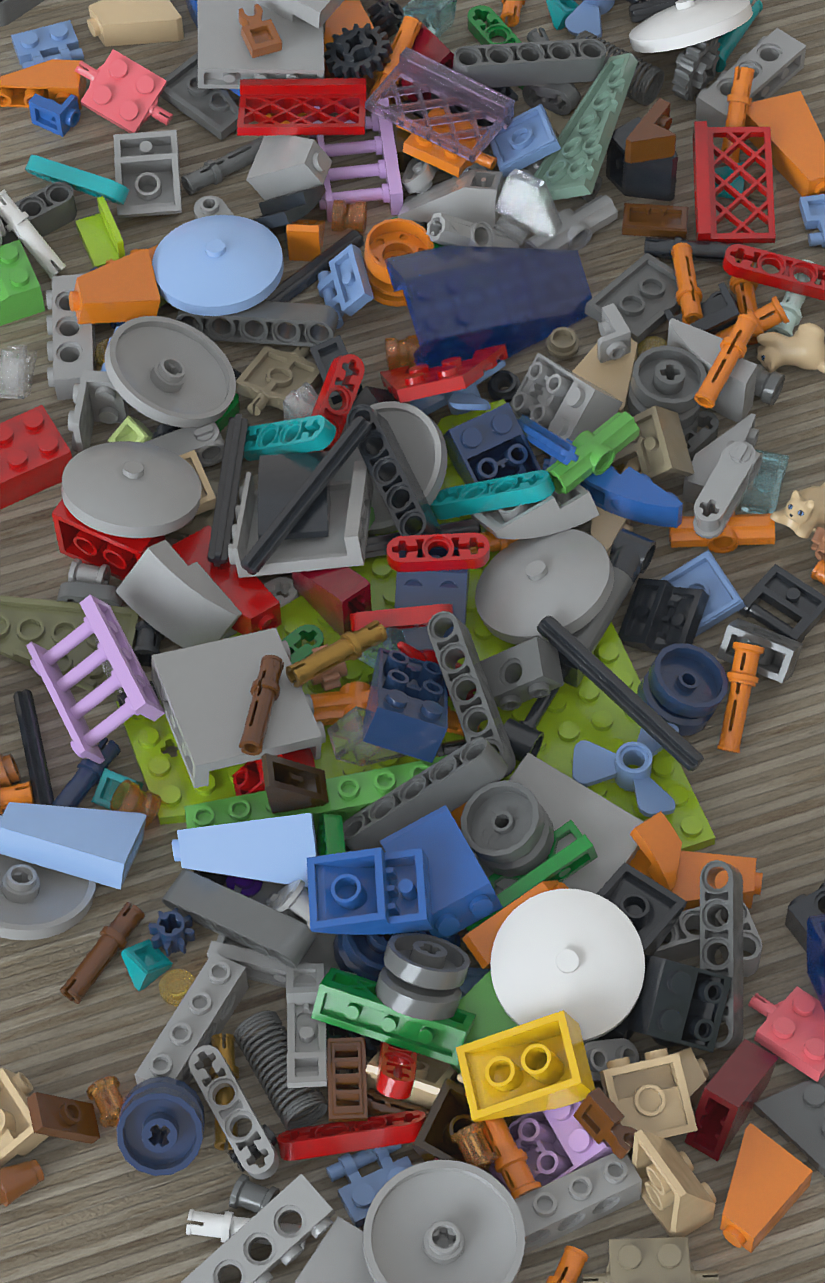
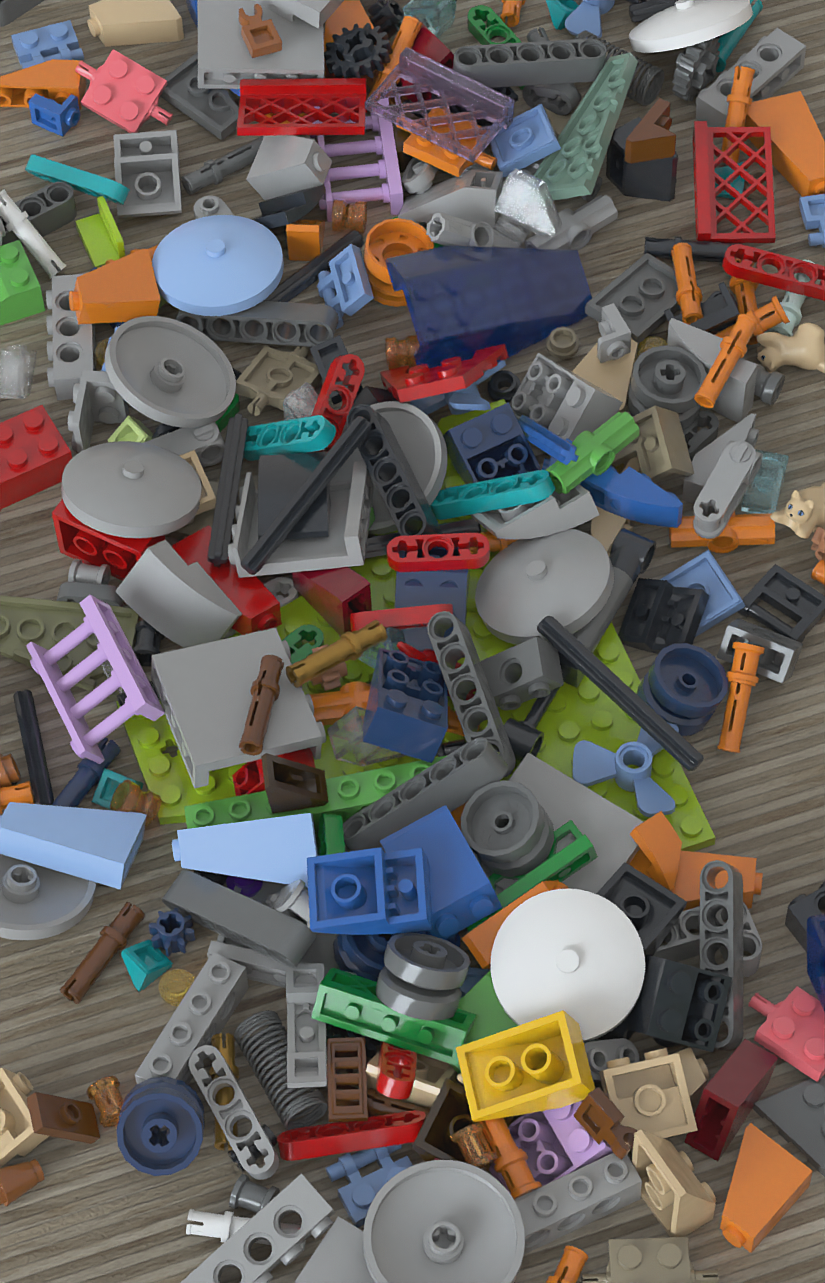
reddish brown plate [622,203,689,239] -> none

